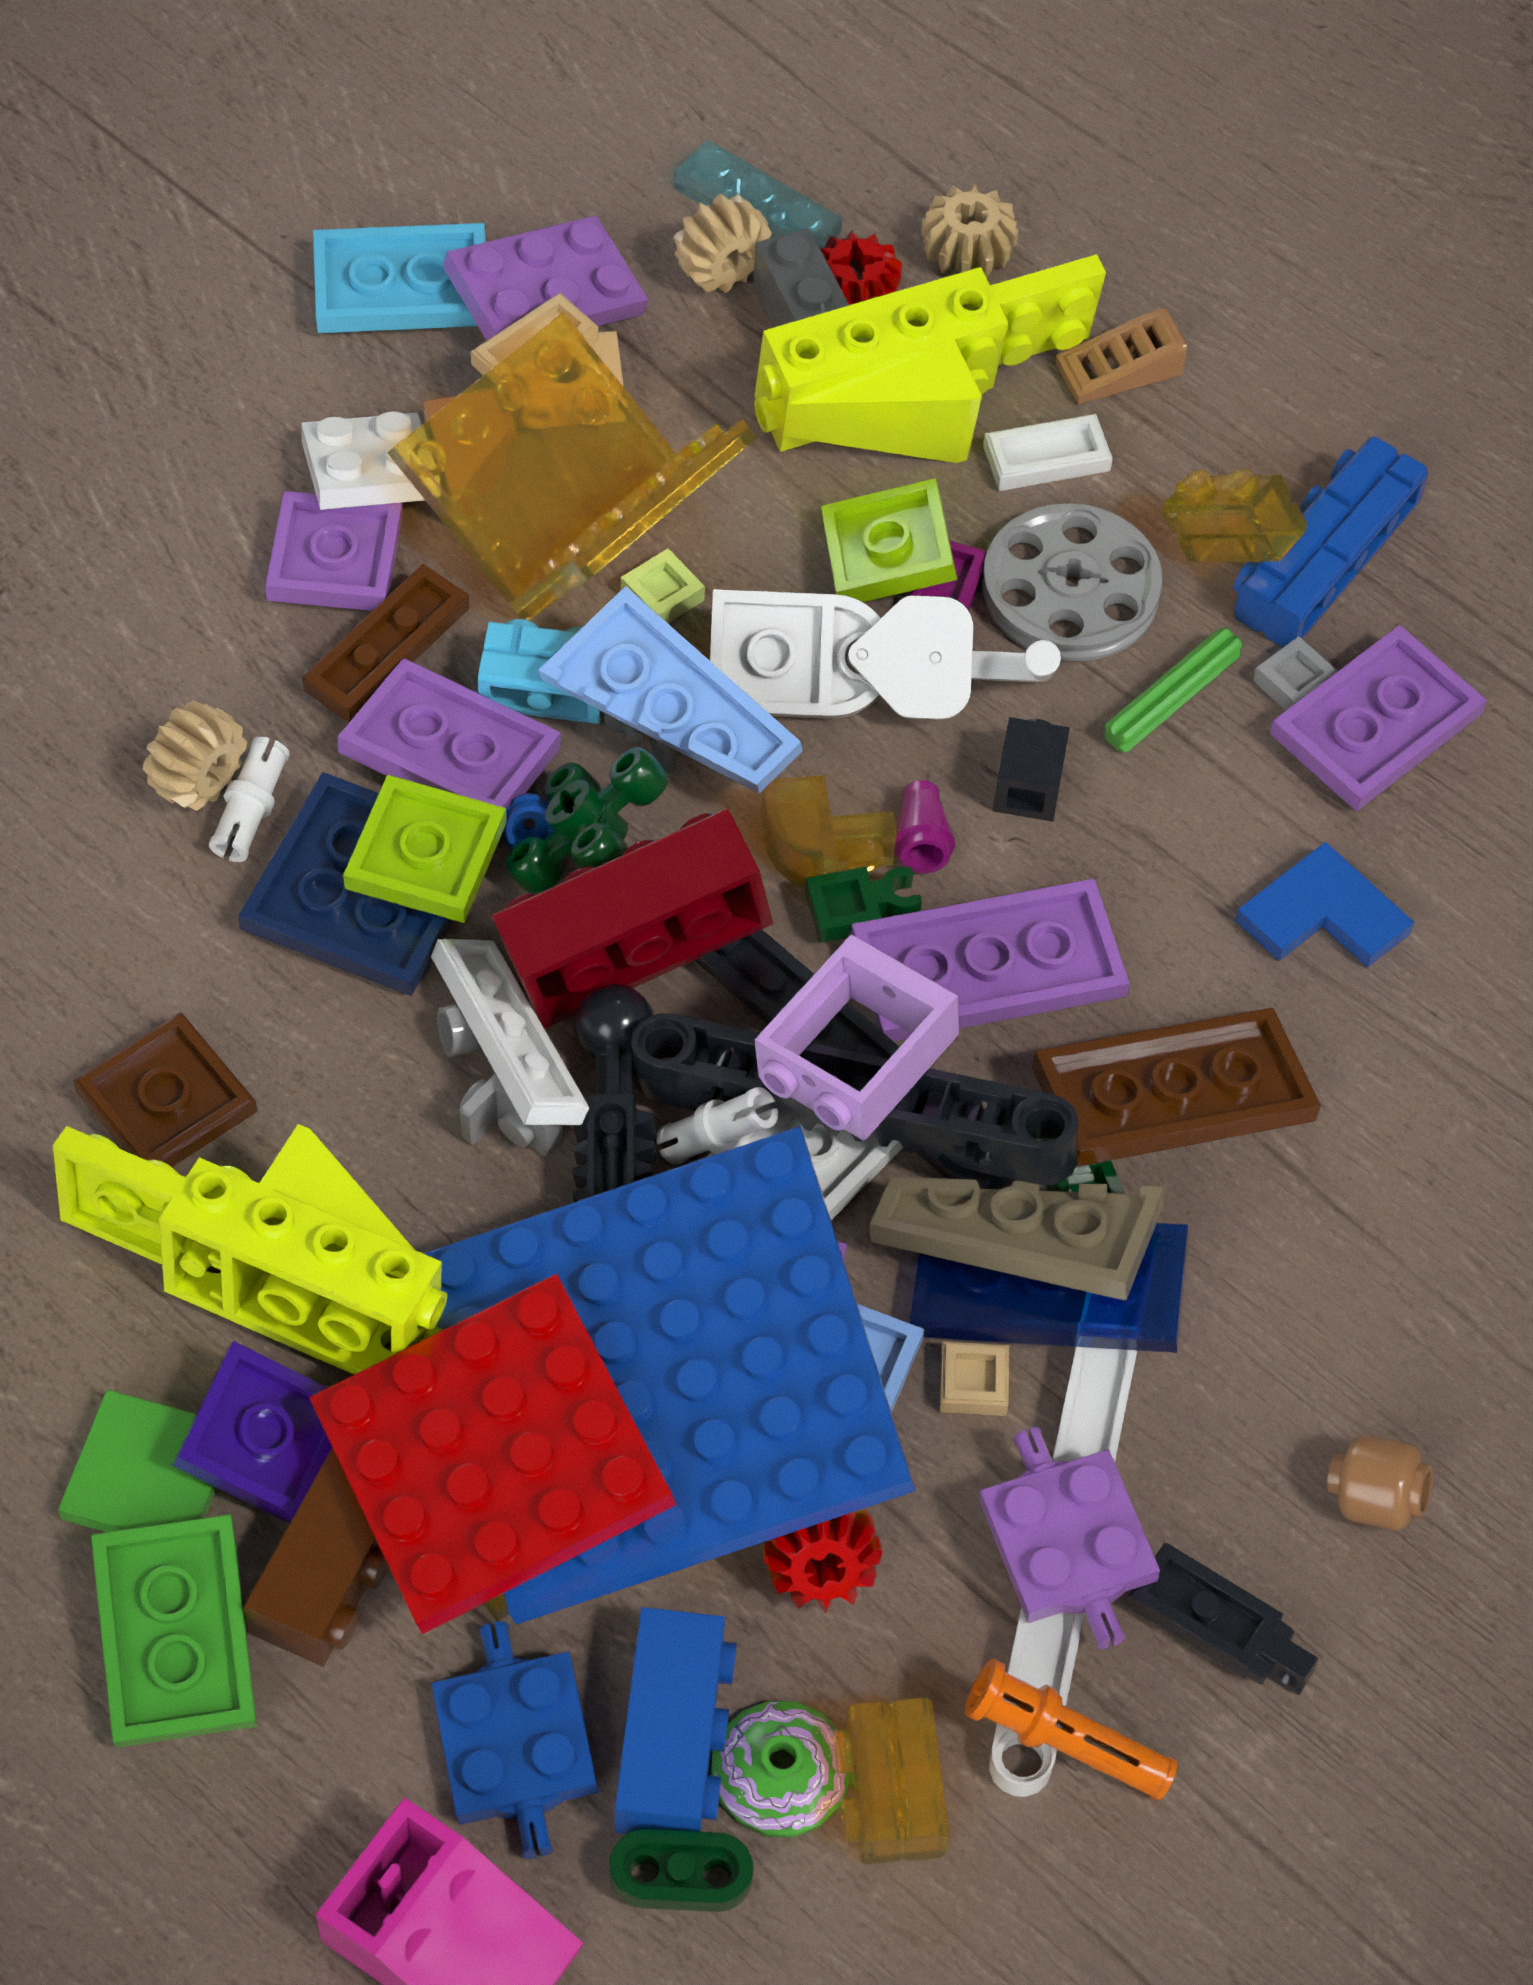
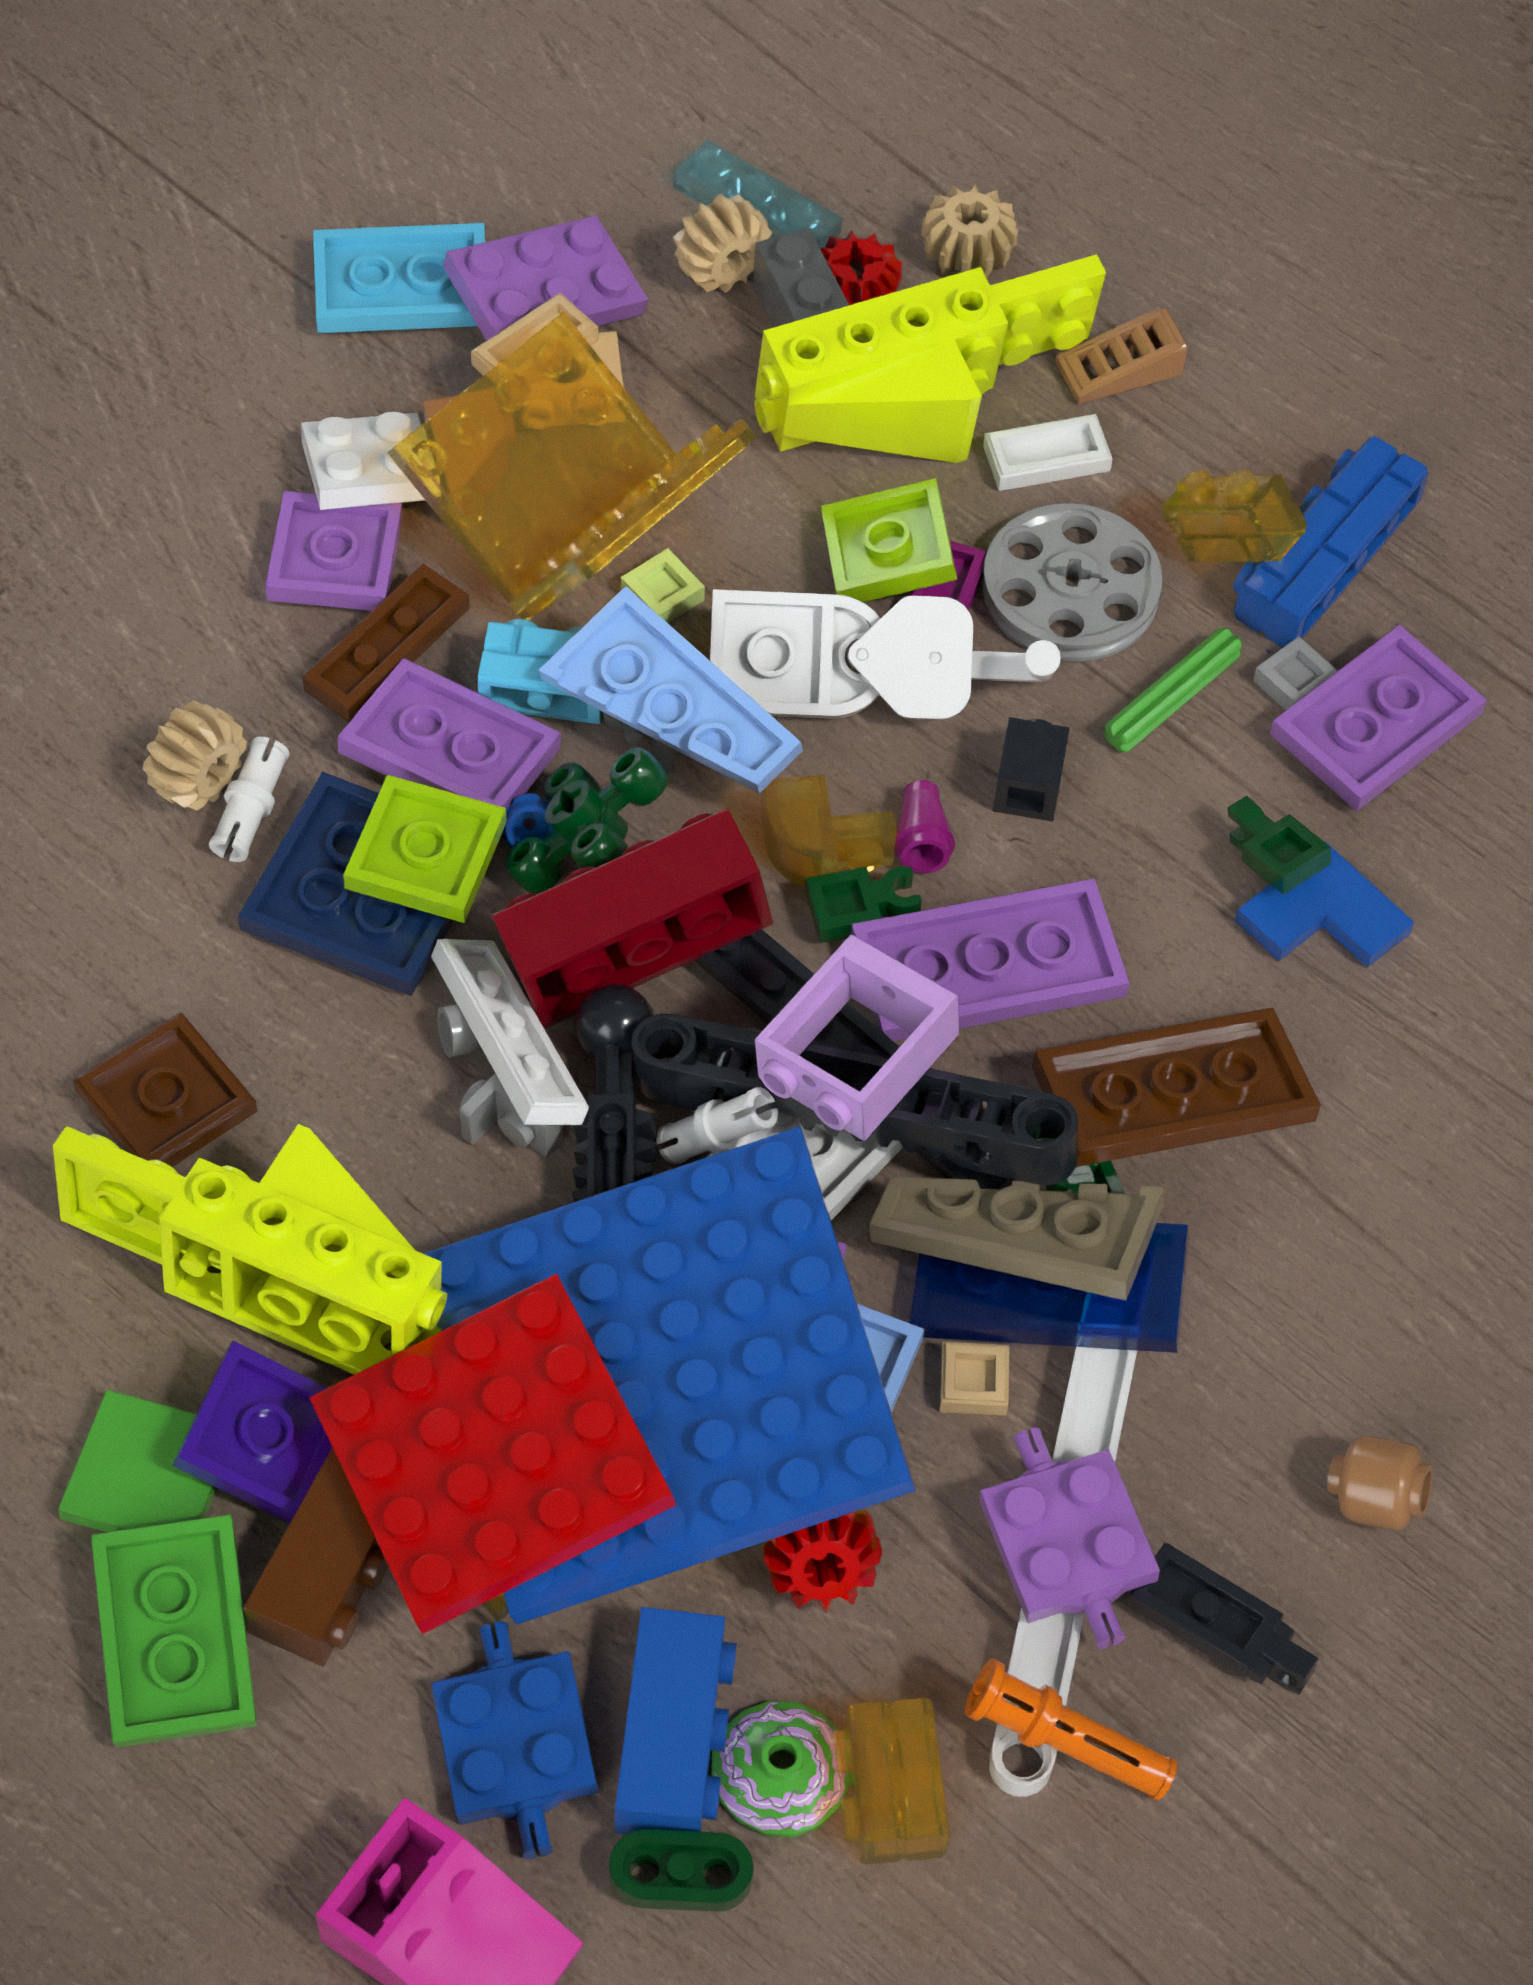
none -> dark green plate [1227,795,1331,895]

